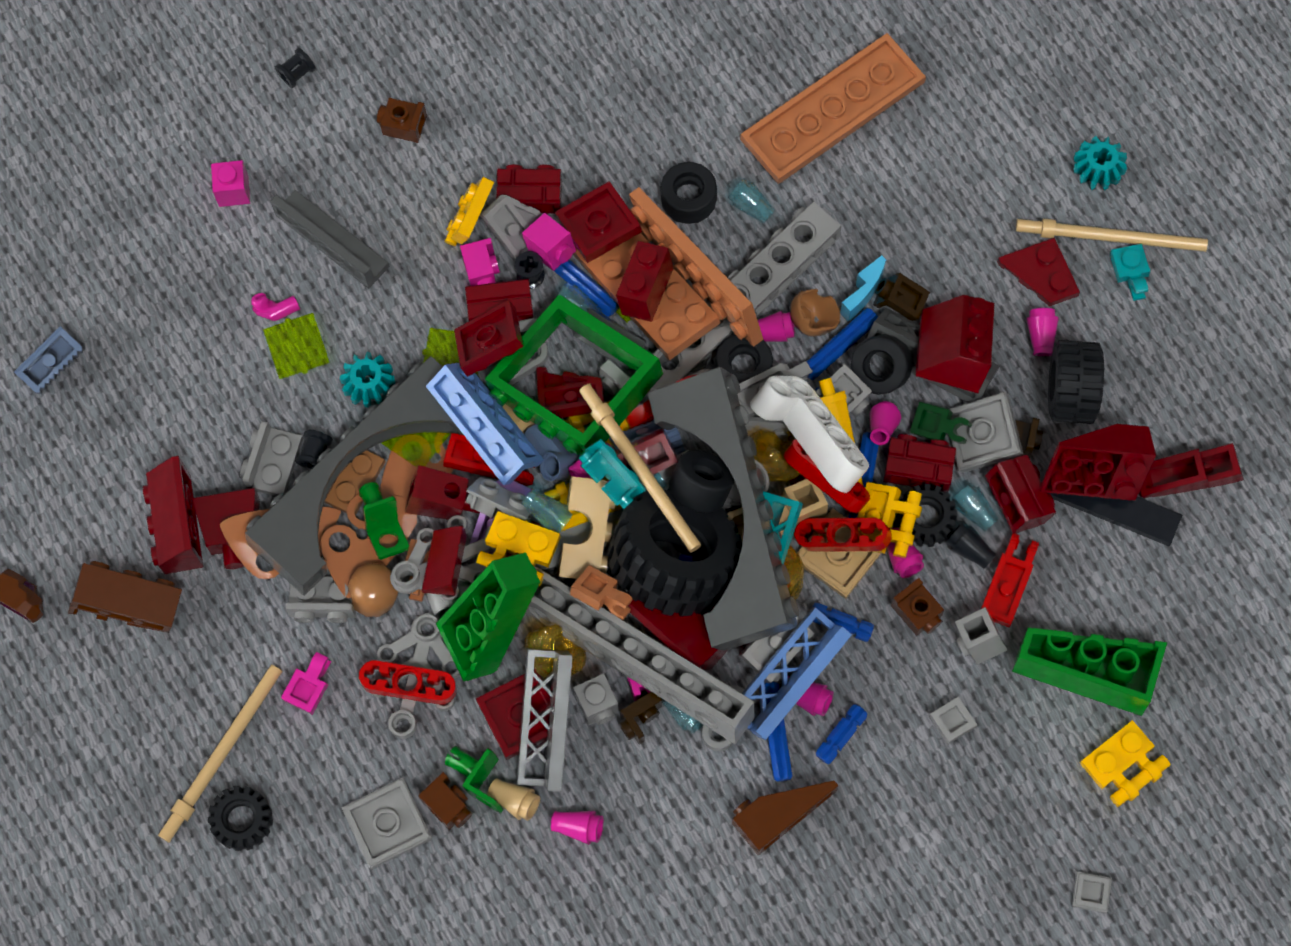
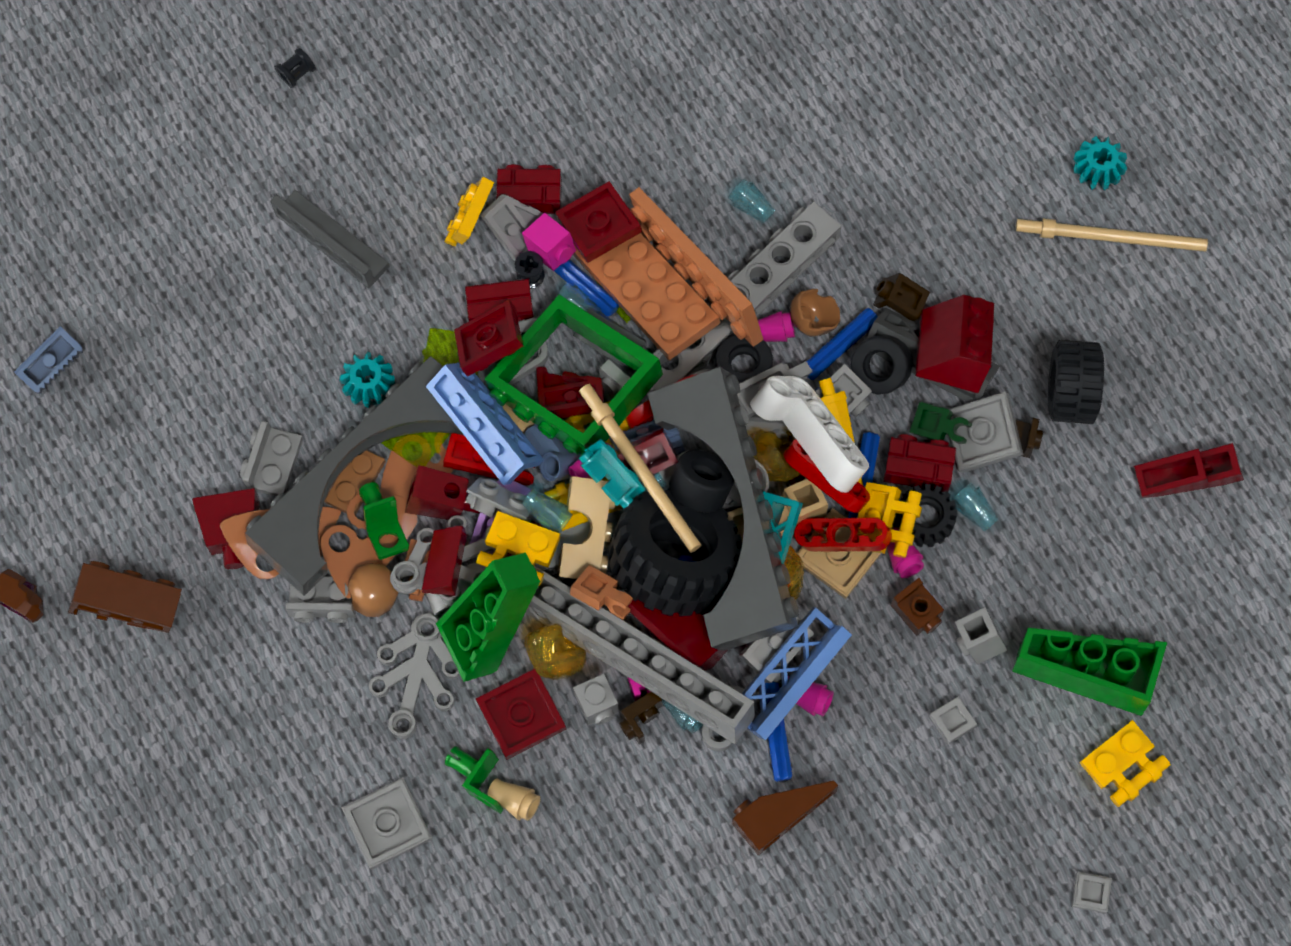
dark red slope [143,456,204,574] -> none
tan bar [158,664,283,843] -> none
black tyre [208,786,273,851] -> none
dark pink brick [211,160,250,207] -> none
dark pink arm [251,293,300,321] -> none
clear neon green piece [263,313,330,379] -> none
dark pink plate [281,652,332,715] -> none
black bush [295,430,333,469] -> none
red beam [359,660,457,705] -> none
reddish brown brick [377,98,427,143] -> none
reddish brown brick [418,772,473,830] -> none
dark pink brick [460,238,500,286] -> none
fence [516,648,573,792] -> none
dark pink cone [551,811,604,845] -> none
dark red brick [616,241,674,322] -> none
black tyre [660,162,717,224] -> none
nougat plate [740,33,926,184] -> none
blue axle [811,603,874,642] -> none
blue axle [816,704,867,764] -> none
medium azure slope [840,255,886,322] -> none
dark pink cone [869,401,901,445] -> none
black cone [946,522,996,569] -> none
red hinge [981,533,1039,628] -> none
dark red brick [985,455,1056,534] -> none
dark red wing [997,238,1080,307] -> none
dark pink cone [1026,308,1059,356] -> none
dark red slope [1040,424,1156,501] -> none
black tile [1049,493,1182,546] -> none
teal plate [1110,244,1151,301] -> none

